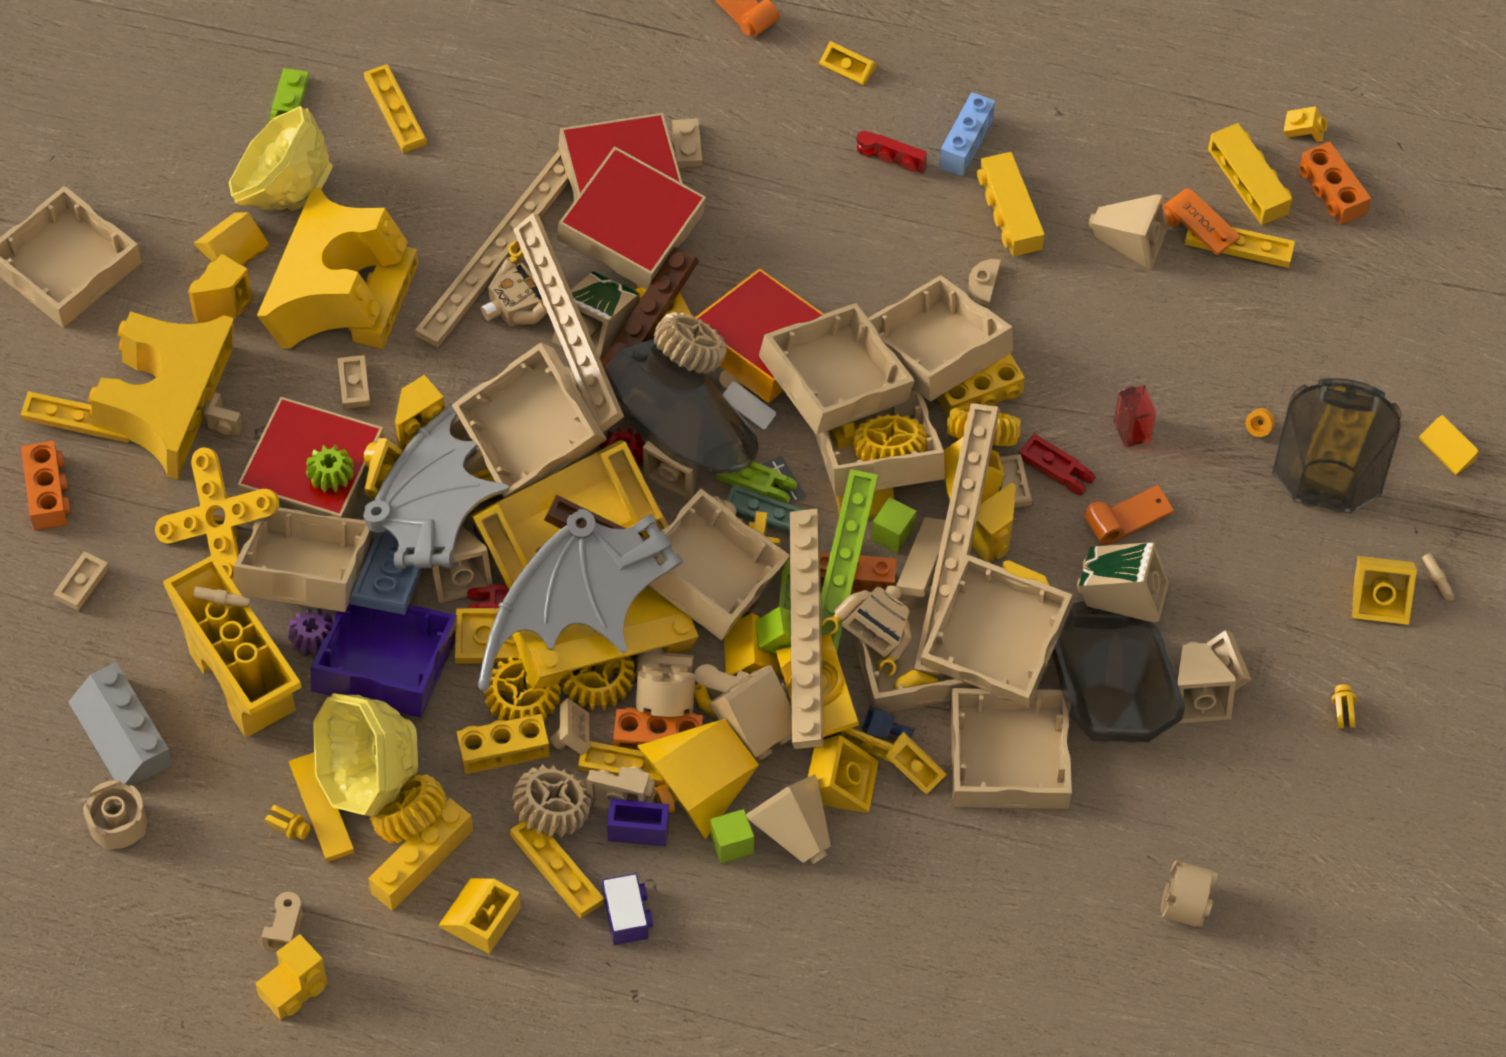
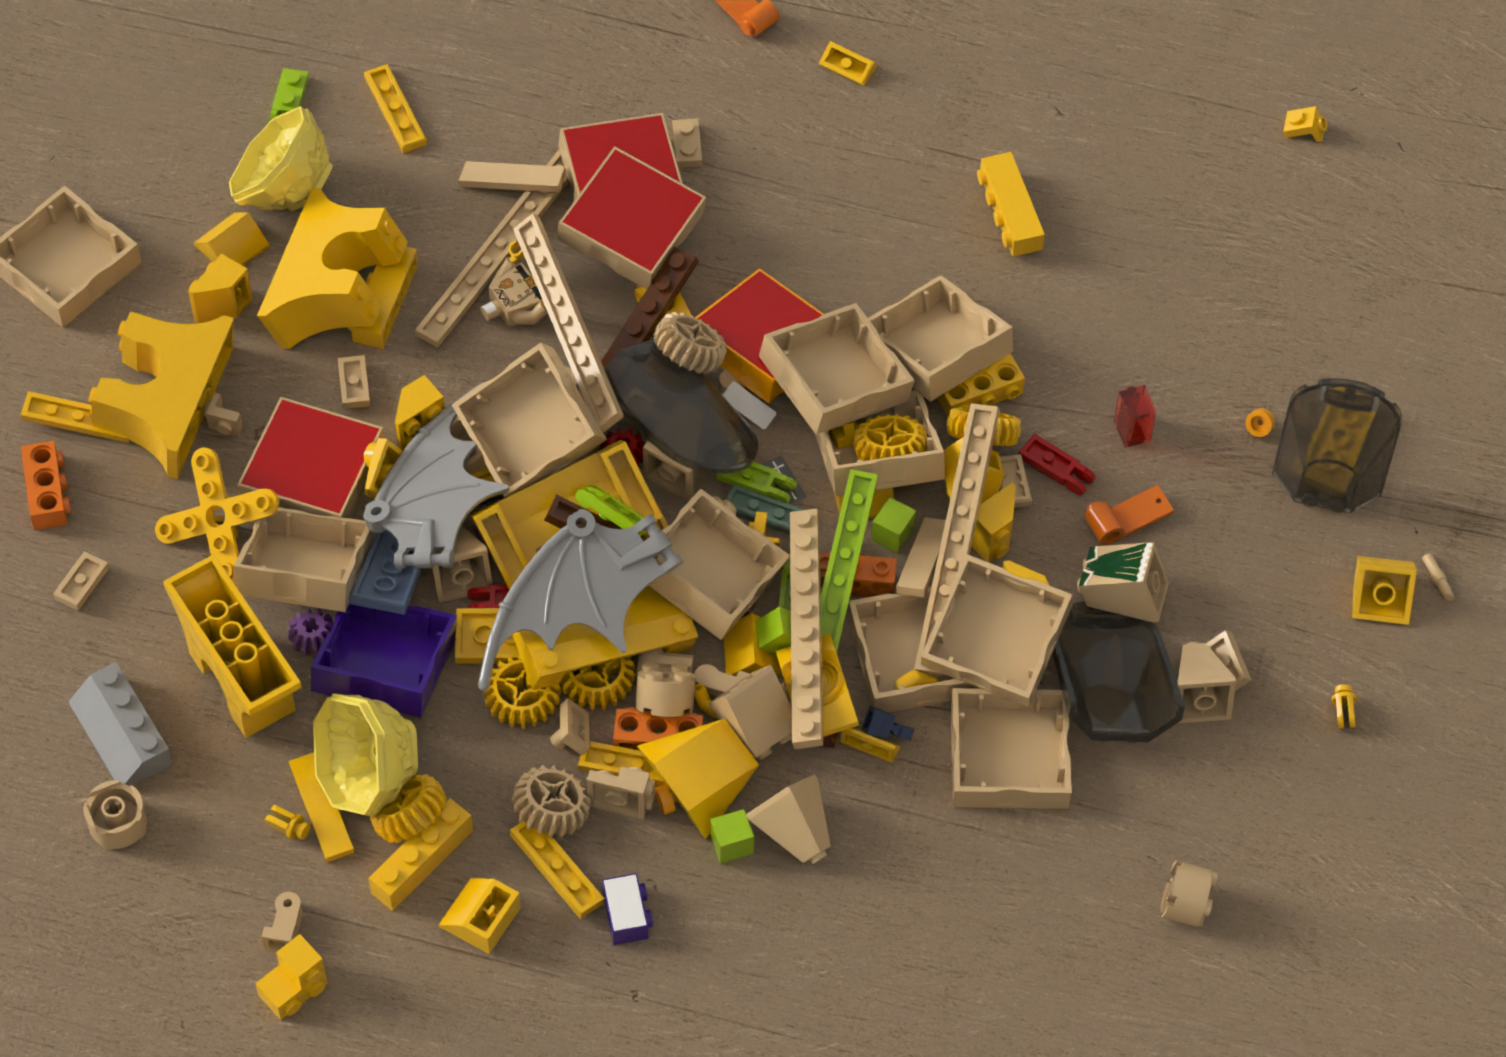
tan piece [193,586,250,607] -> none
lime gear [306,444,354,493] -> none
yellow brick [456,714,550,775] -> none
tan slope [552,271,639,361] -> none
dark purple brick [607,799,669,846] -> none
yellow slope [808,735,879,813] -> none
tan torso [821,586,911,676] -> none
red hinge [856,130,927,174] -> none
yellow slope [886,732,947,795] -> none
light blue brick [939,92,995,177] -> none
tan plate [968,259,1001,307] -> none
tan slope [1089,194,1168,270] -> none
orange door [1164,188,1241,256] -> none
yellow plate [1184,227,1295,268] -> none
yellow brick [1208,123,1292,226] -> none
orange brick [1299,141,1371,225] -> none
yellow slope [1418,415,1479,475] -> none
none -> tan tile [459,161,567,192]
none -> lime hinge [575,485,647,536]

